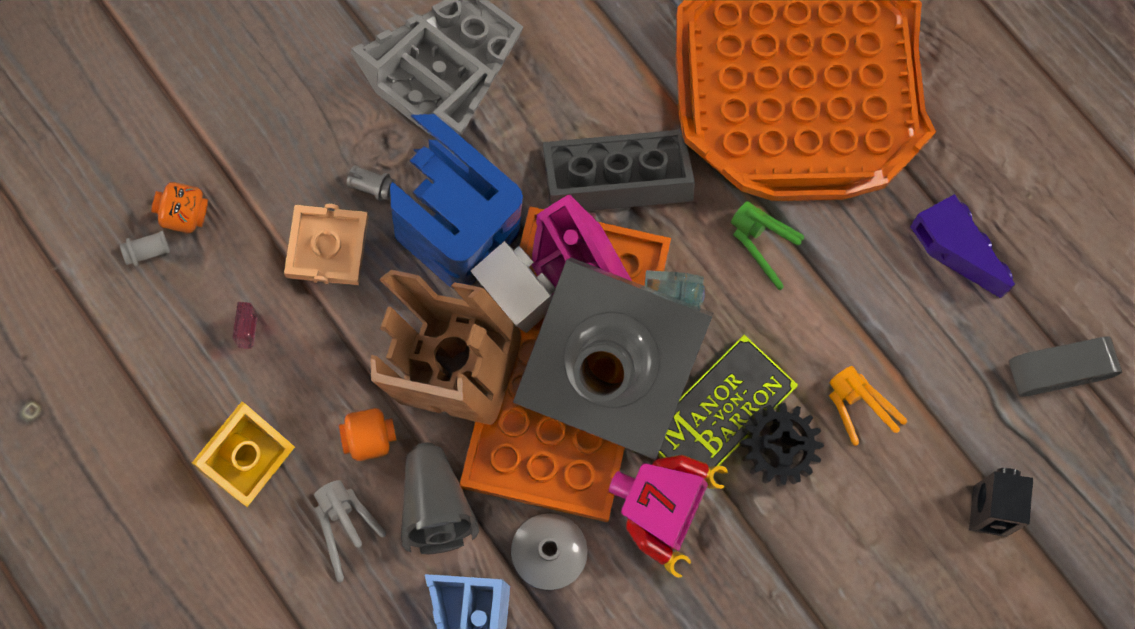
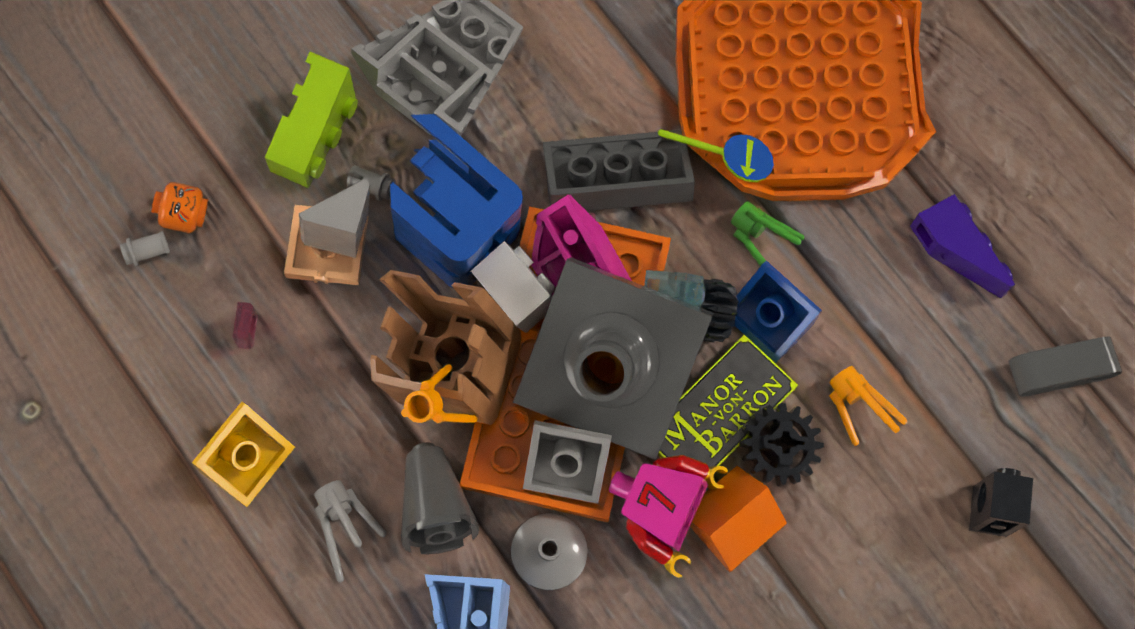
orange head [339,408,397,461] -> none
none -> lime wedge [265,51,358,188]
none -> light grey slope [299,179,370,258]
none -> light orange plant [401,364,478,423]
none -> light grey slope [523,420,612,504]
none -> blue piece [657,129,774,182]
none -> black gear [690,279,739,343]
none -> orange slope [690,466,787,573]
none -> blue slope [735,261,822,363]

